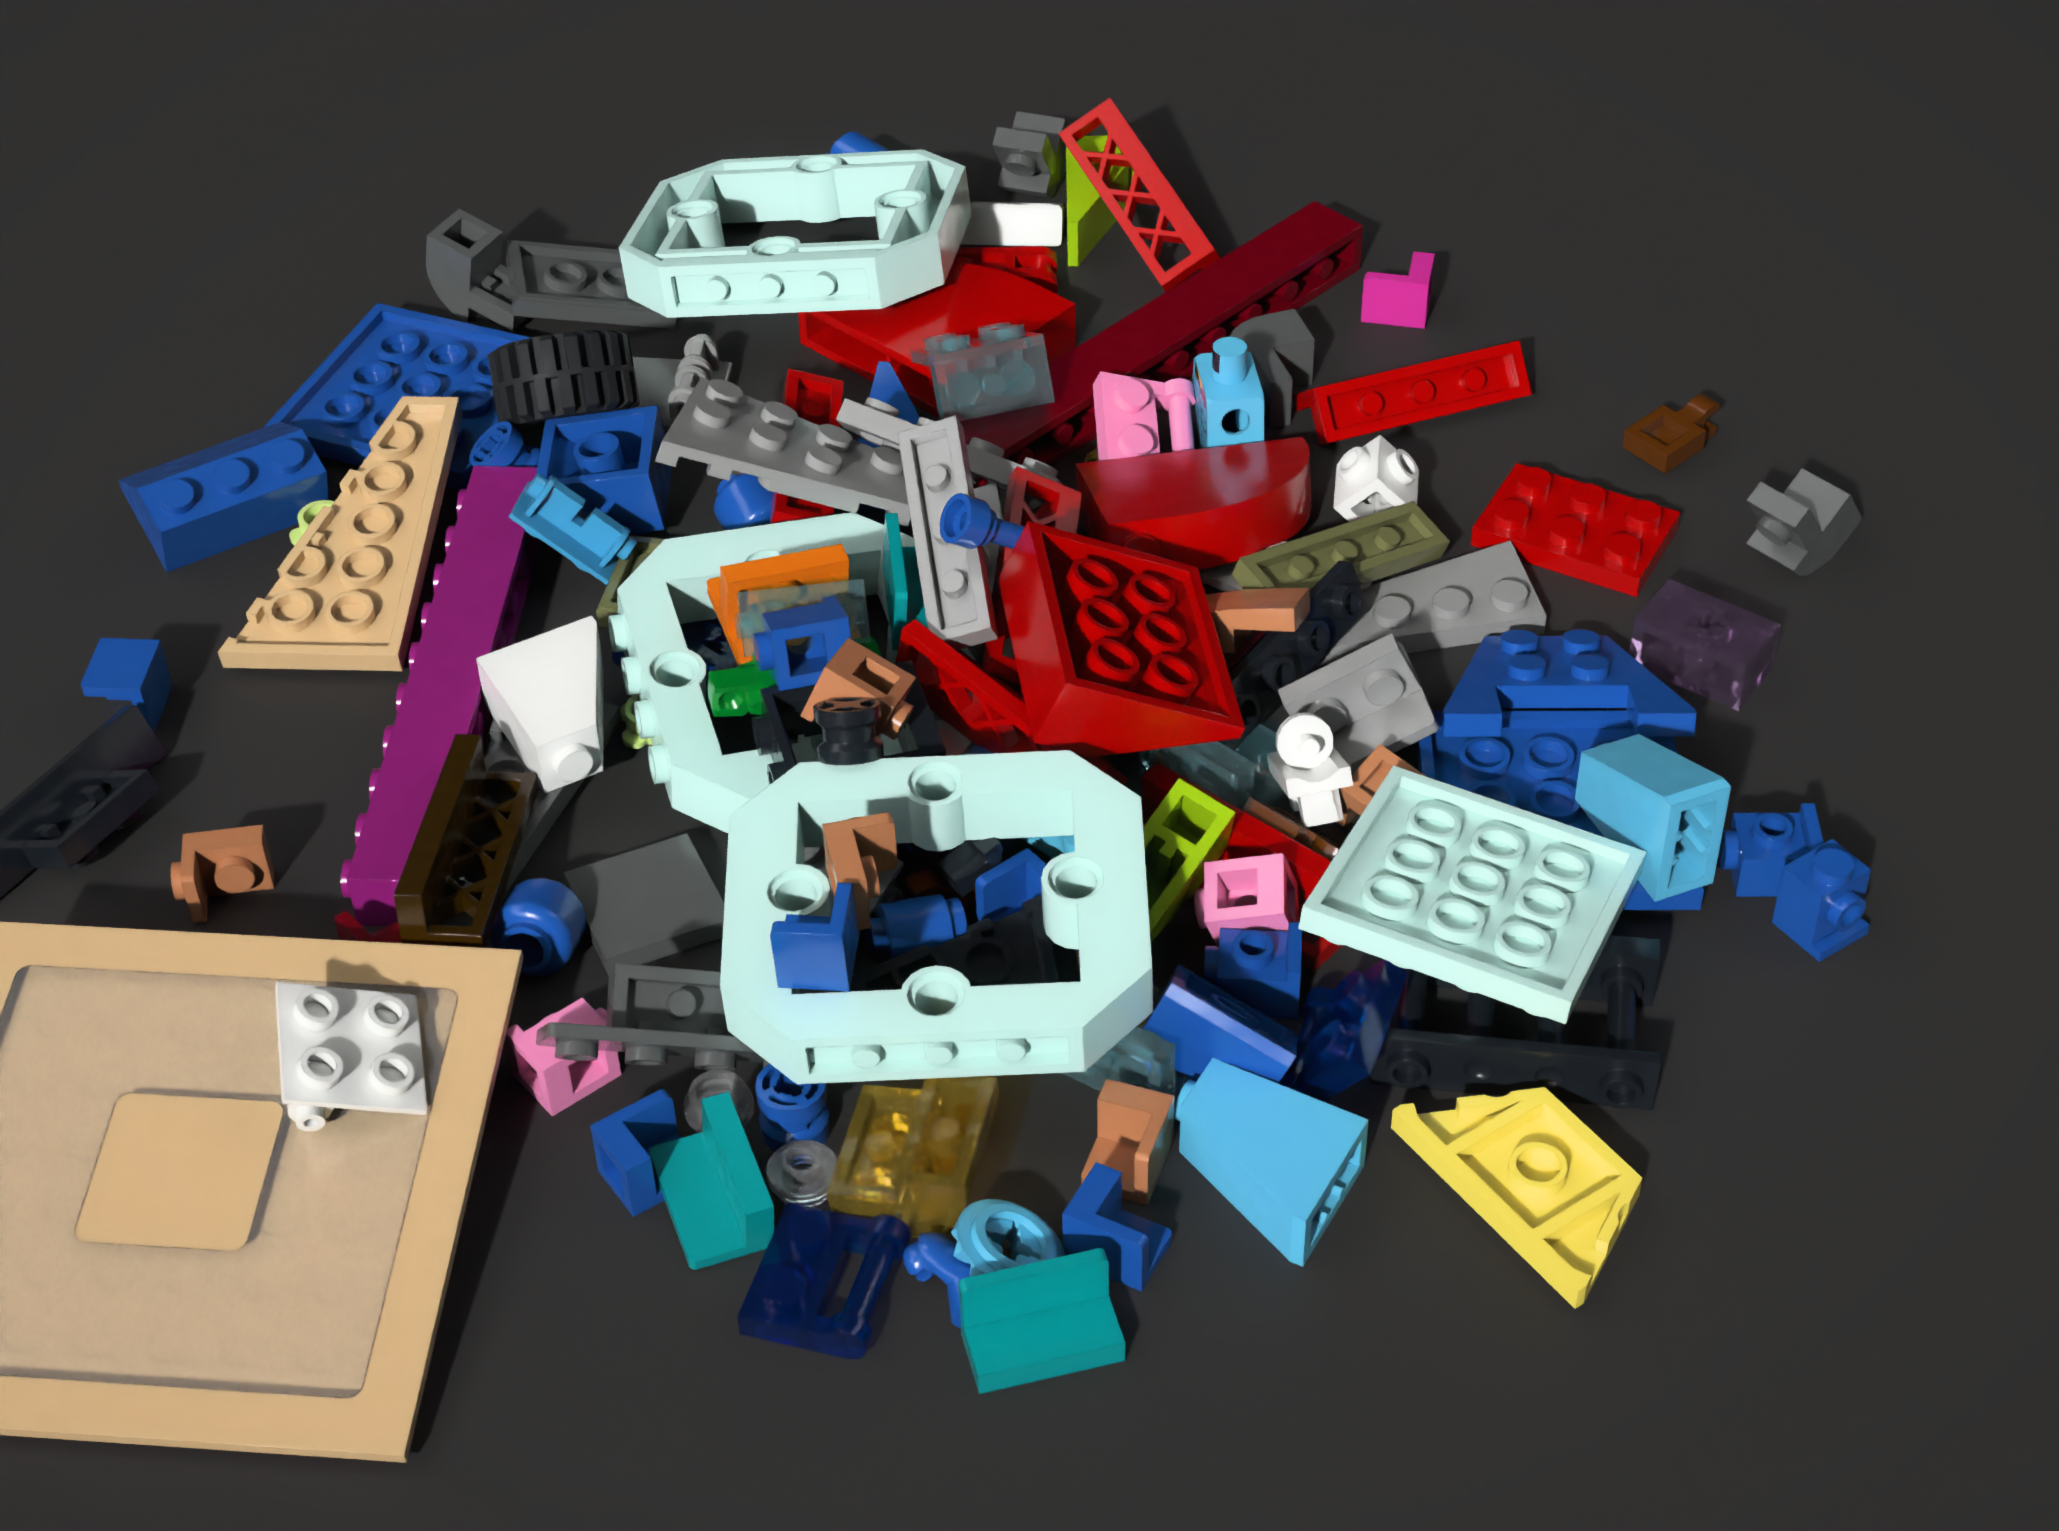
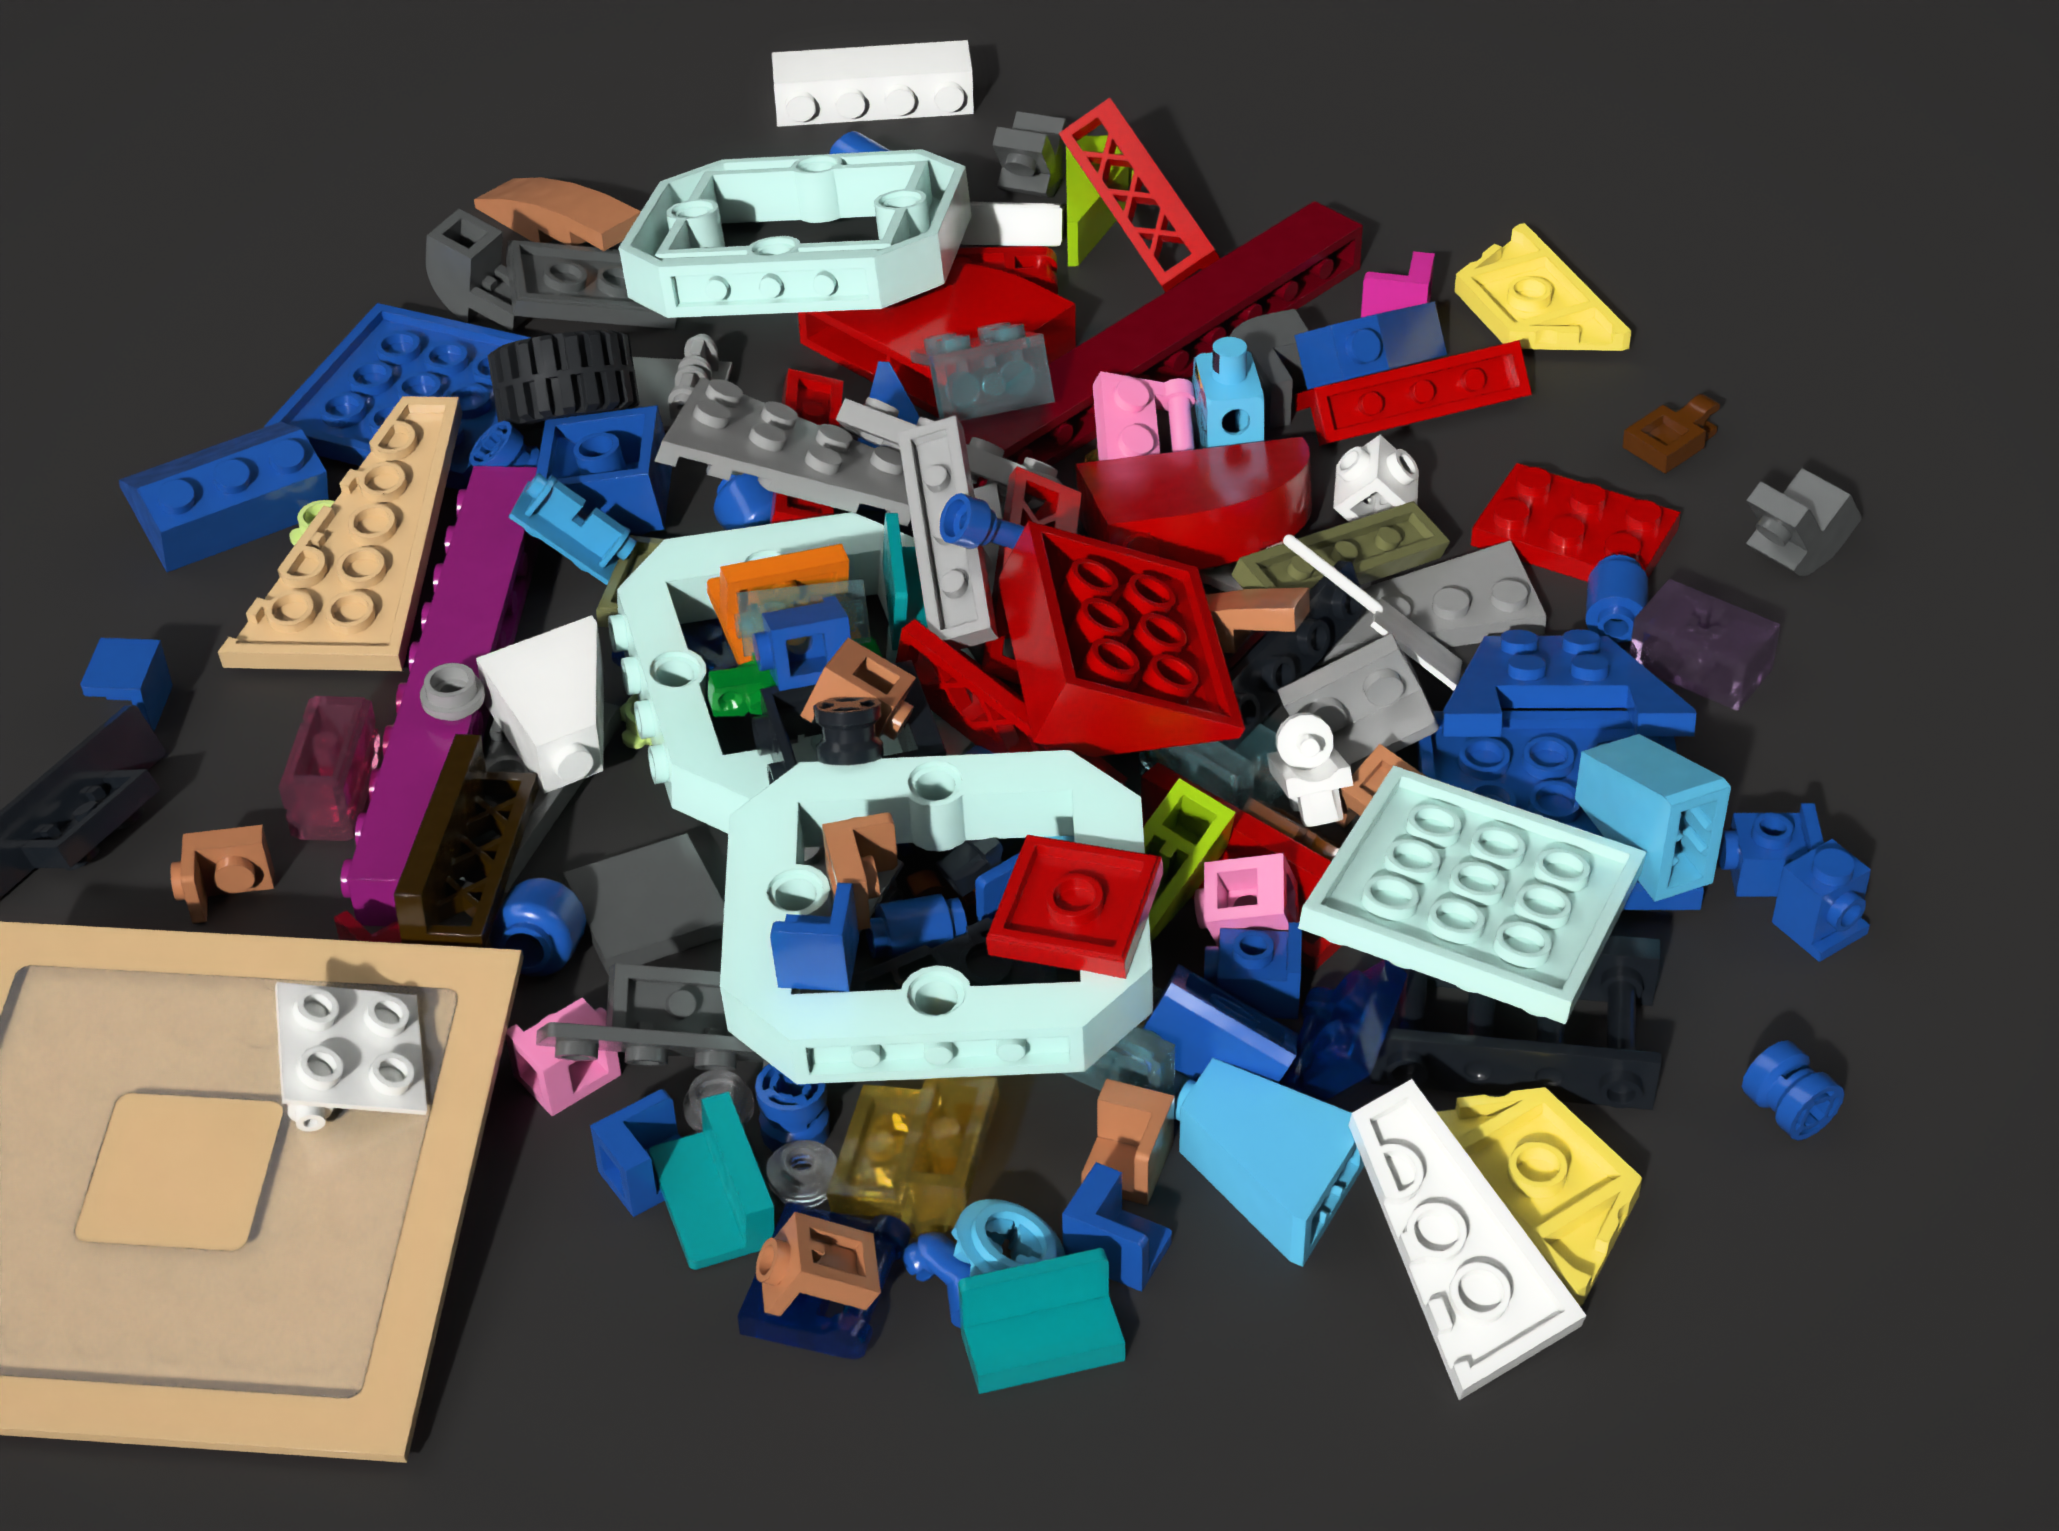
none -> clear pink brick [279,696,382,841]
none -> light grey plate [420,663,485,721]
none -> nougat slope [474,177,641,251]
none -> nougat bracket [756,1212,881,1316]
none -> white brick [772,40,974,127]
none -> red tile [986,835,1163,979]
none -> white piece [1283,534,1462,691]
none -> blue slope [1294,301,1447,390]
none -> white wing [1348,1079,1587,1400]
none -> light yellow wing [1454,223,1631,351]
none -> blue brick [1586,555,1649,643]
none -> blue wheel [1742,1040,1845,1141]

